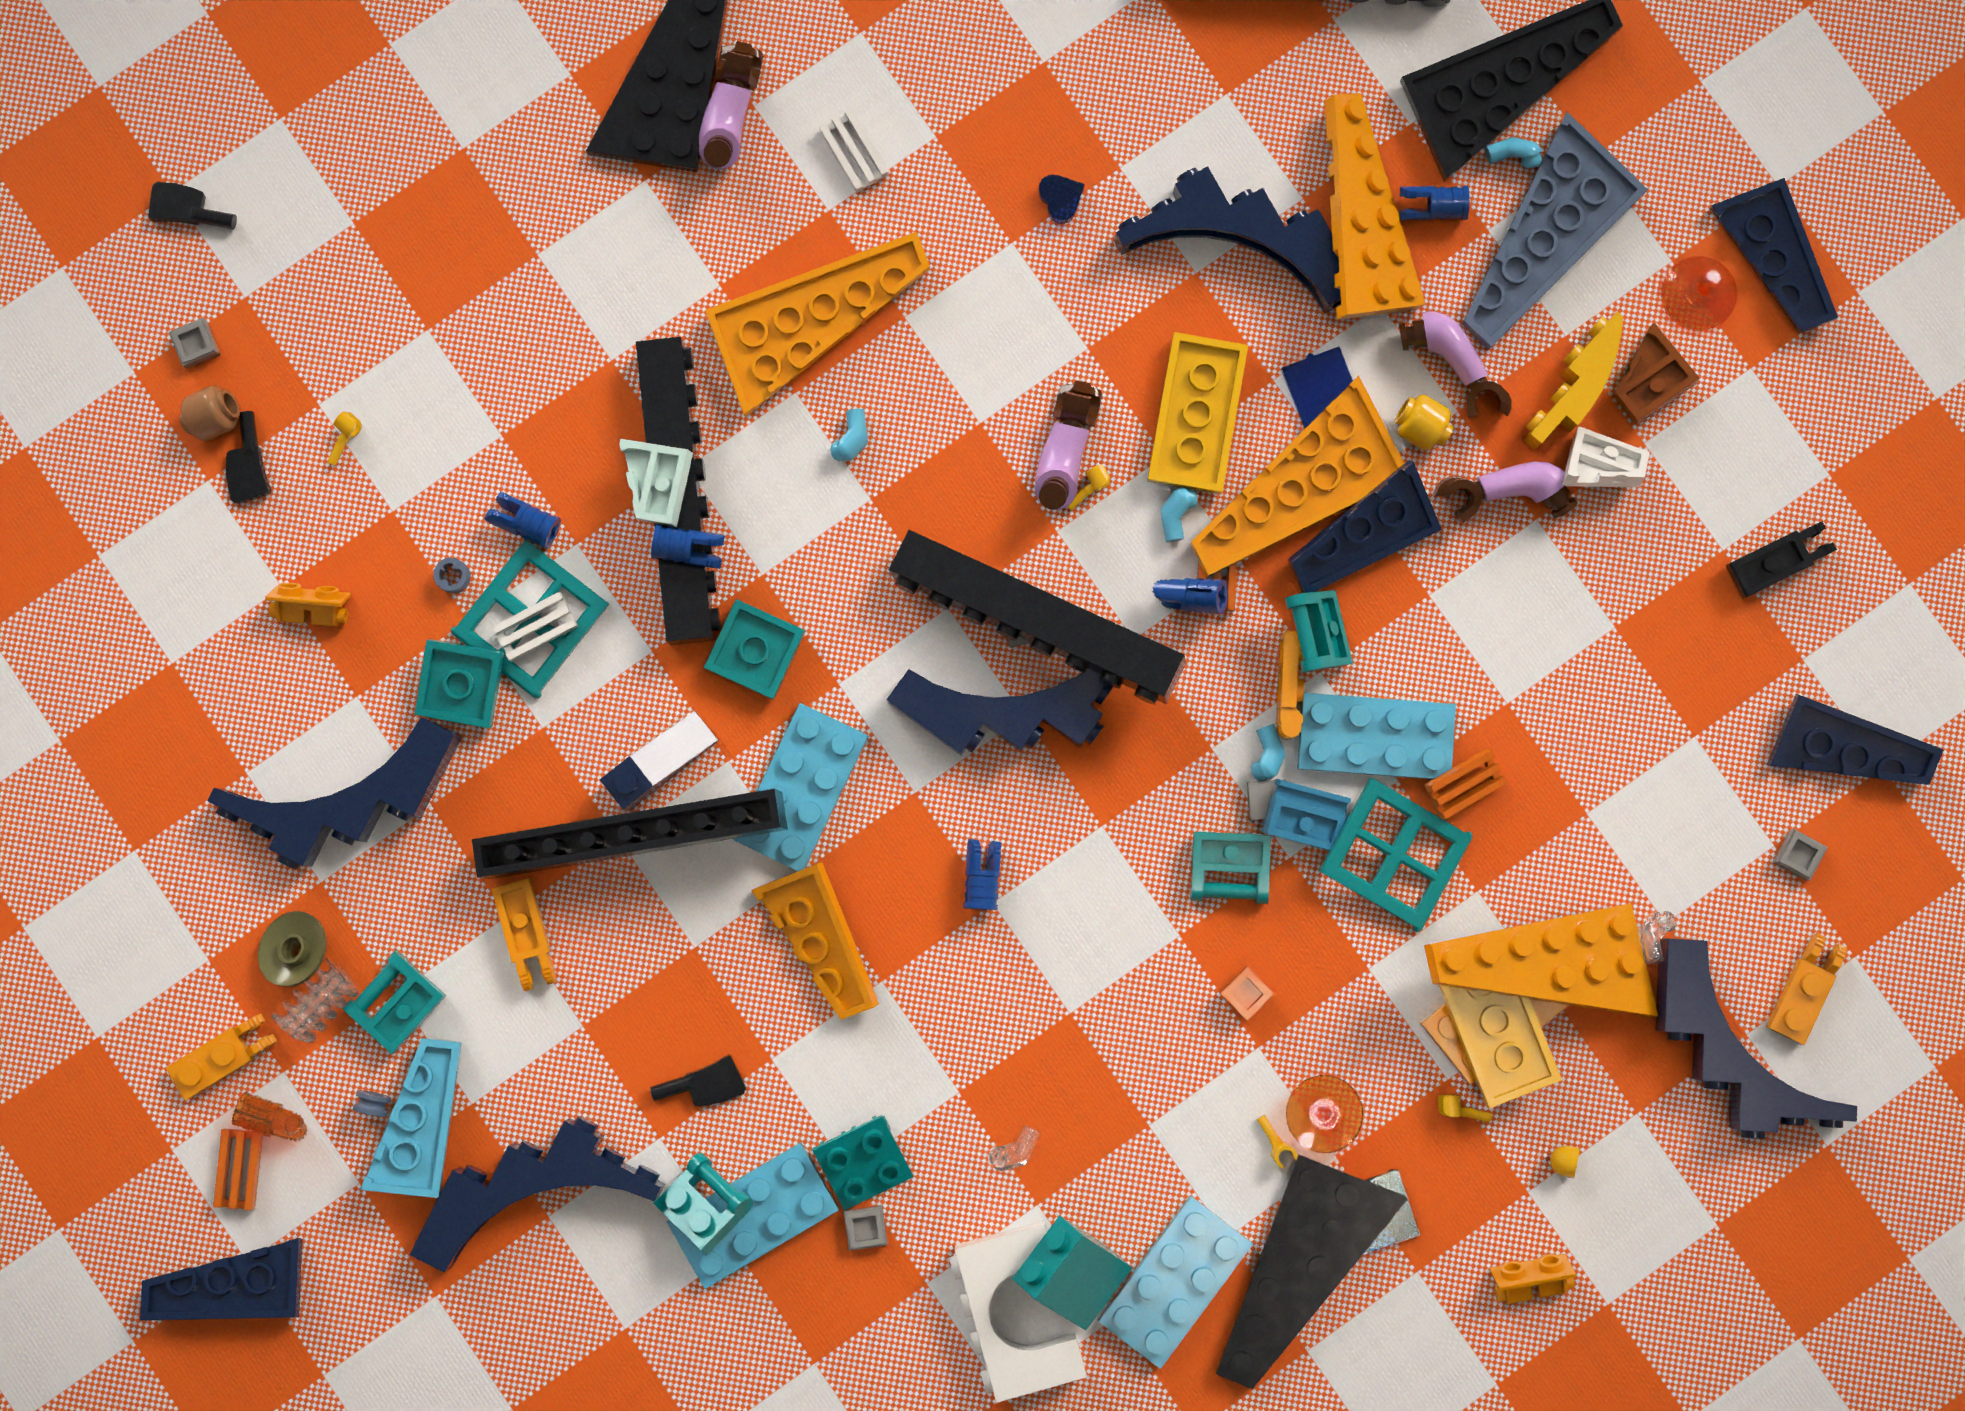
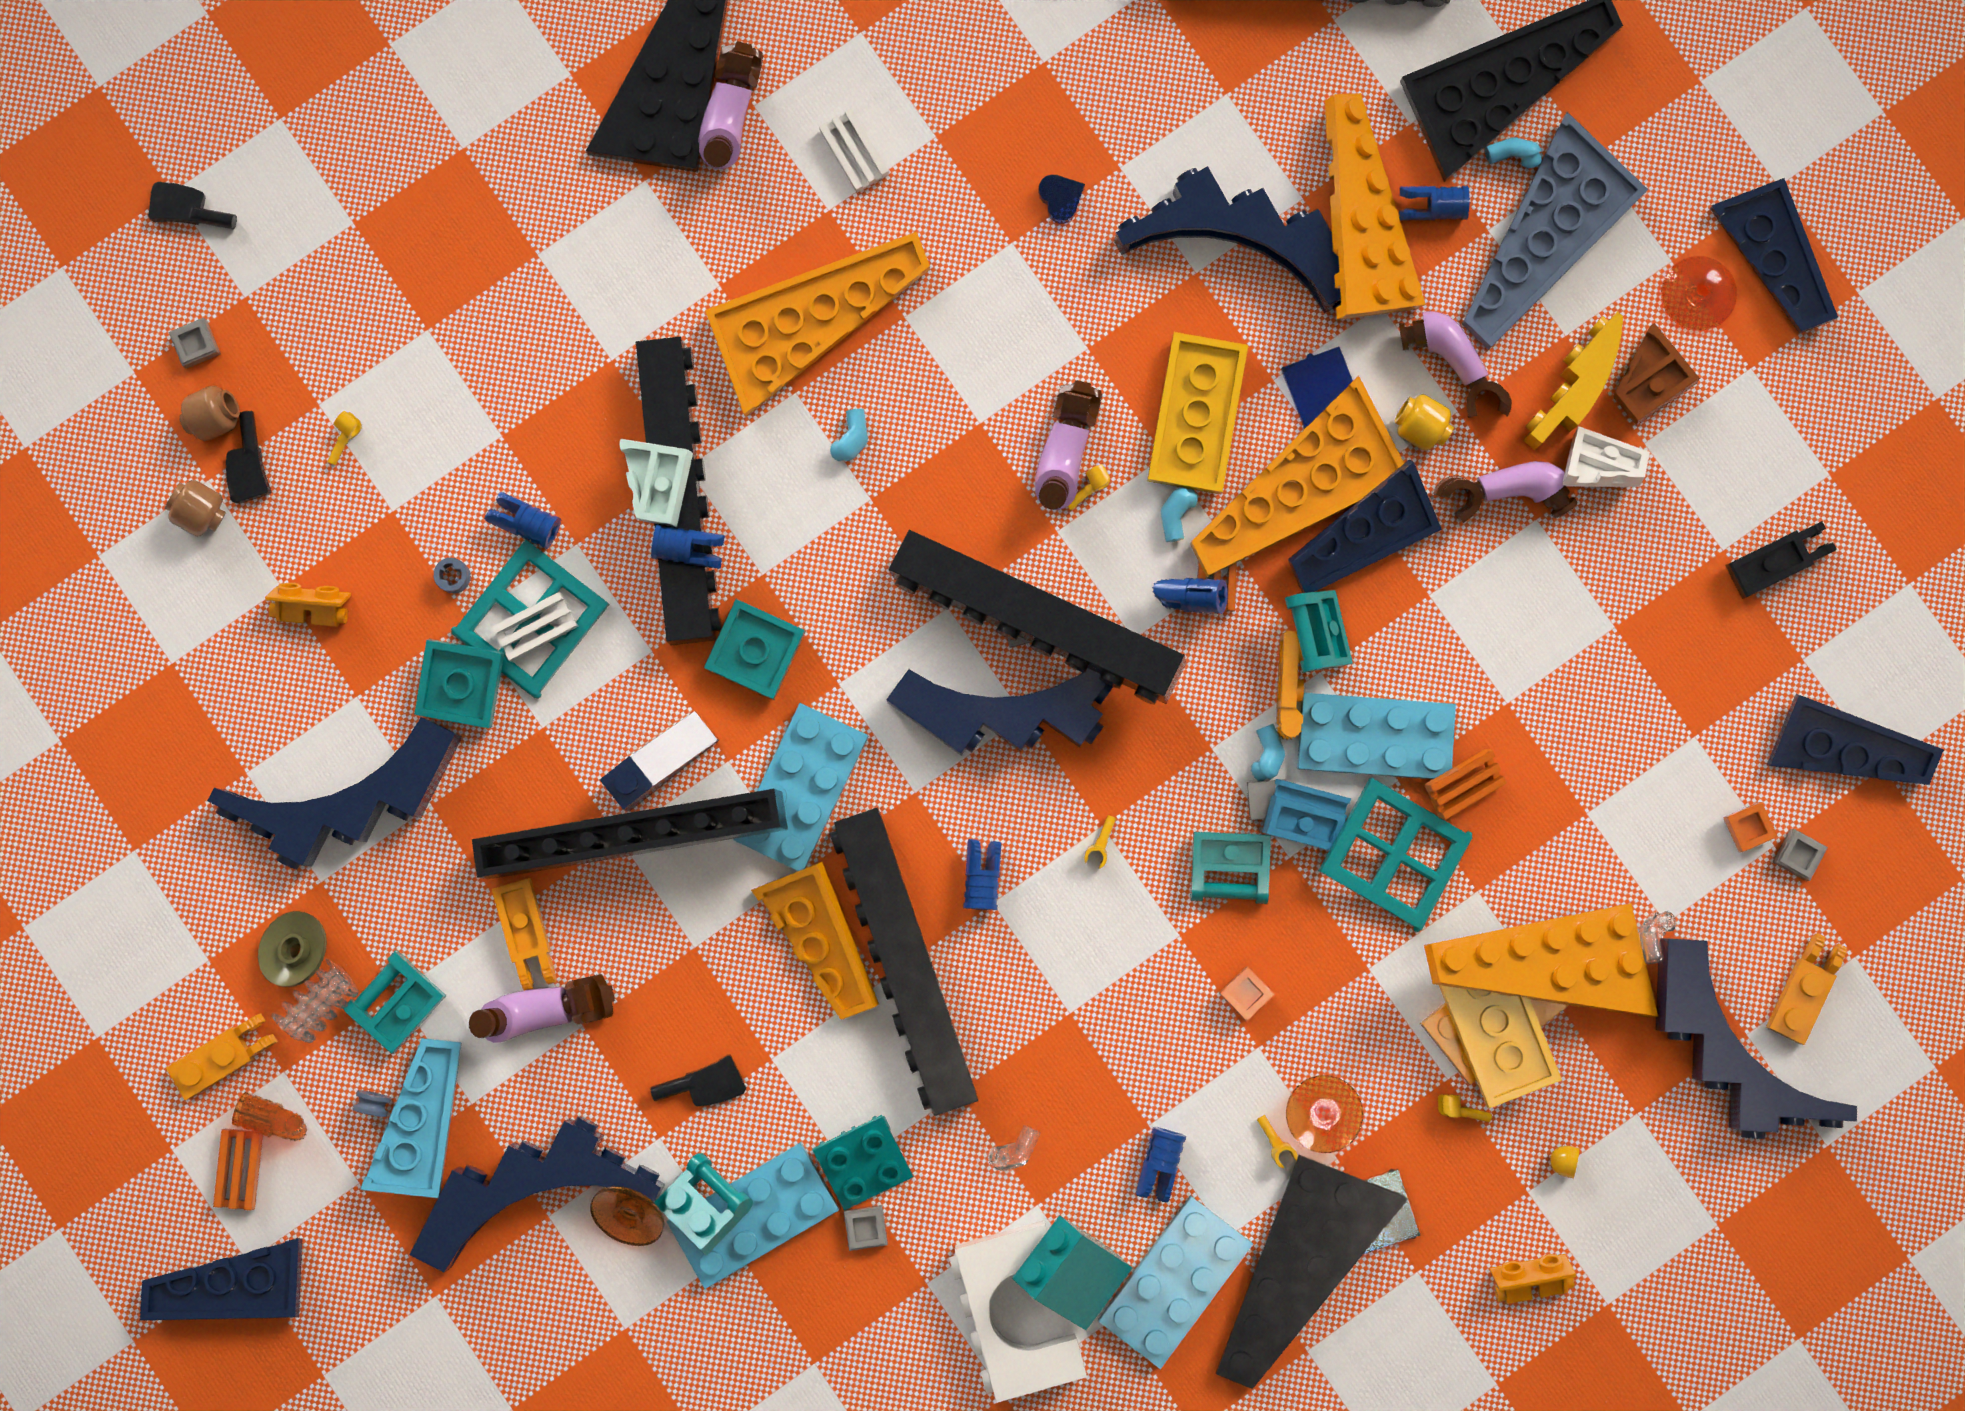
none -> medium nougat head [165,480,226,537]
none -> piece [469,974,615,1043]
none -> clear orange dish [590,1186,665,1246]
none -> black brick [830,808,978,1116]
none -> yellow hand [1084,815,1116,869]
none -> blue hinge [1136,1127,1186,1203]
none -> orange plate [1723,802,1778,852]

